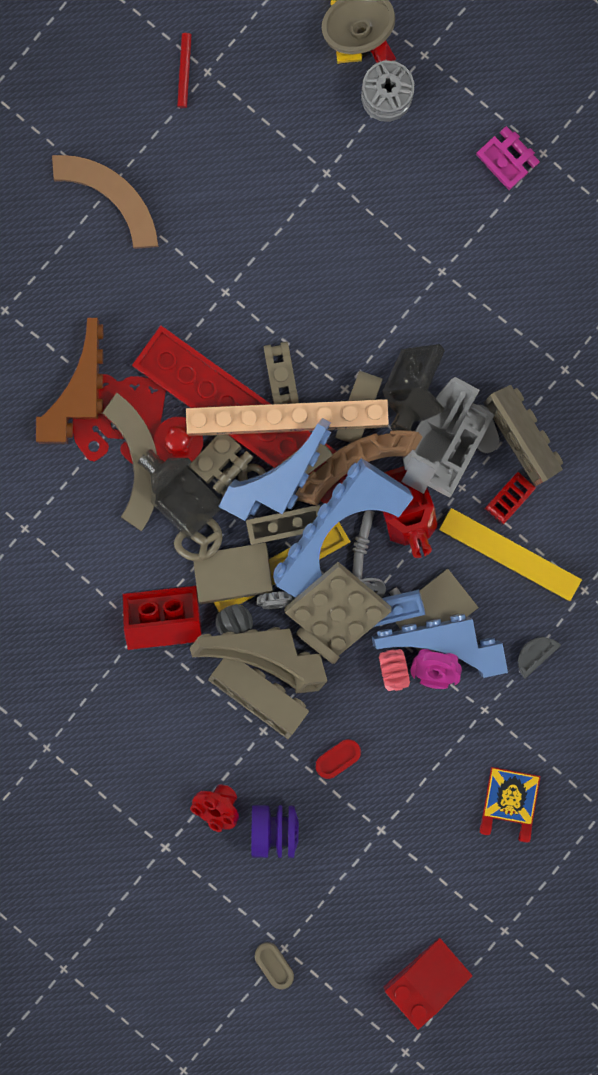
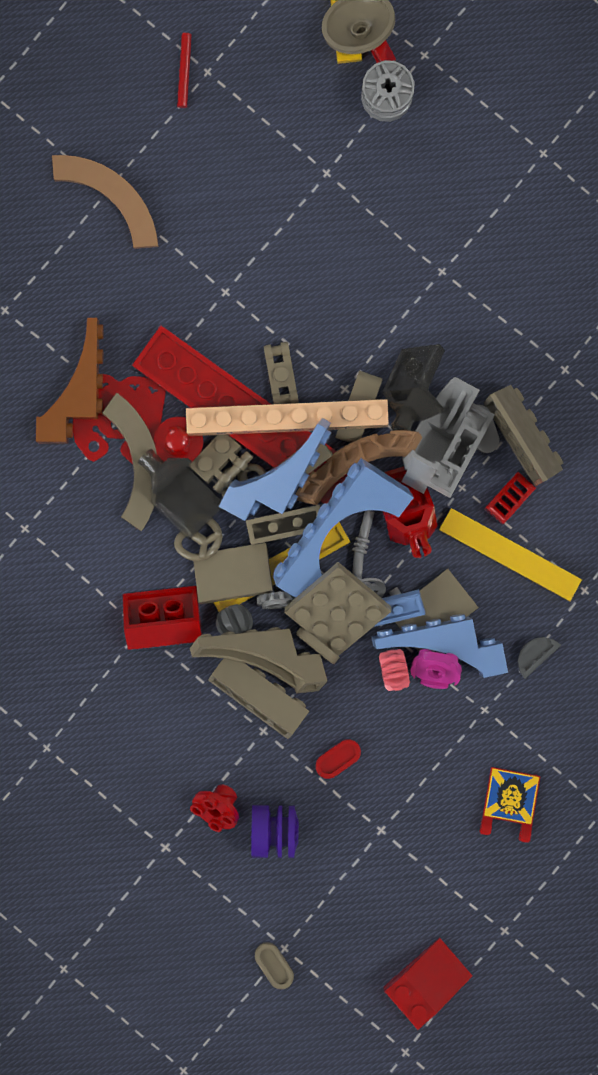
dark pink plate [476,126,540,191] -> none

